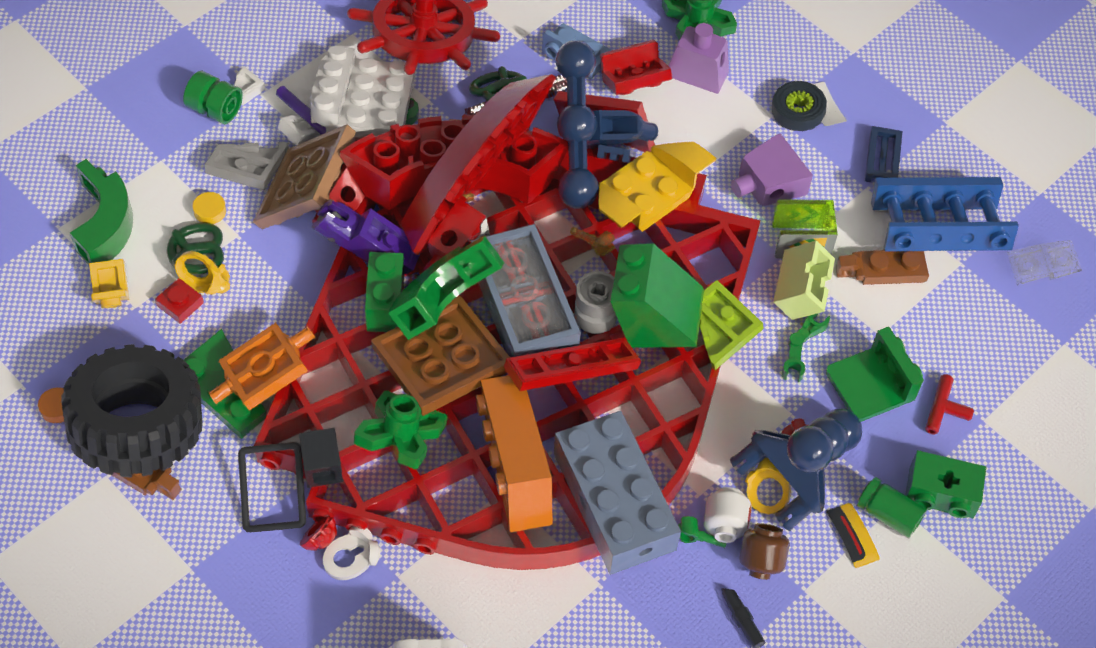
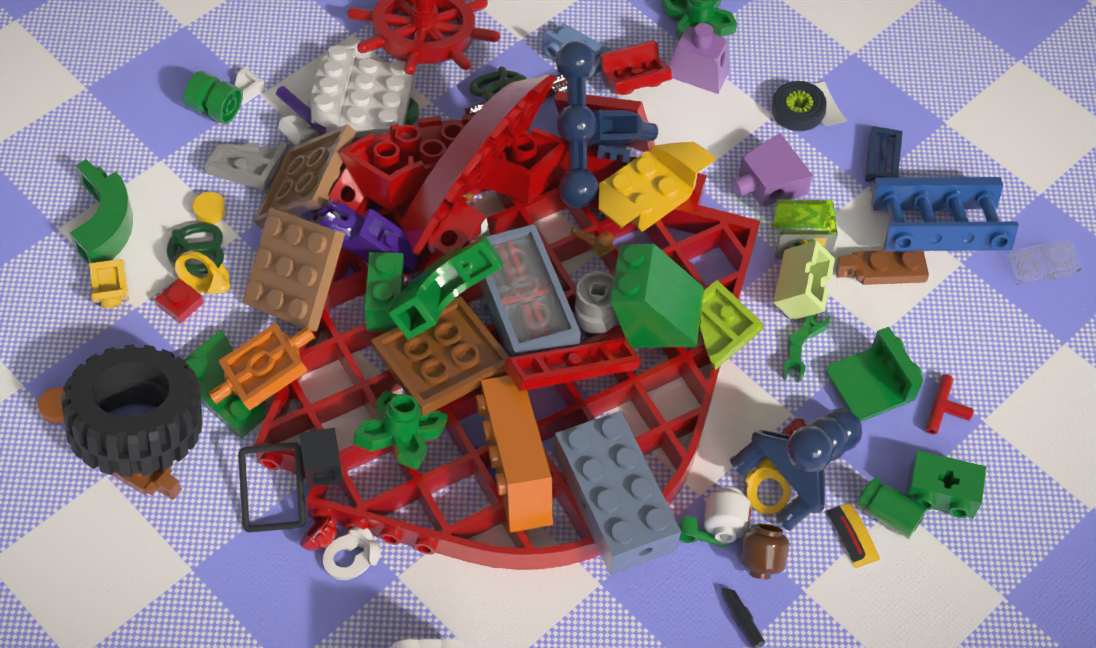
none -> medium nougat plate [242,207,345,332]

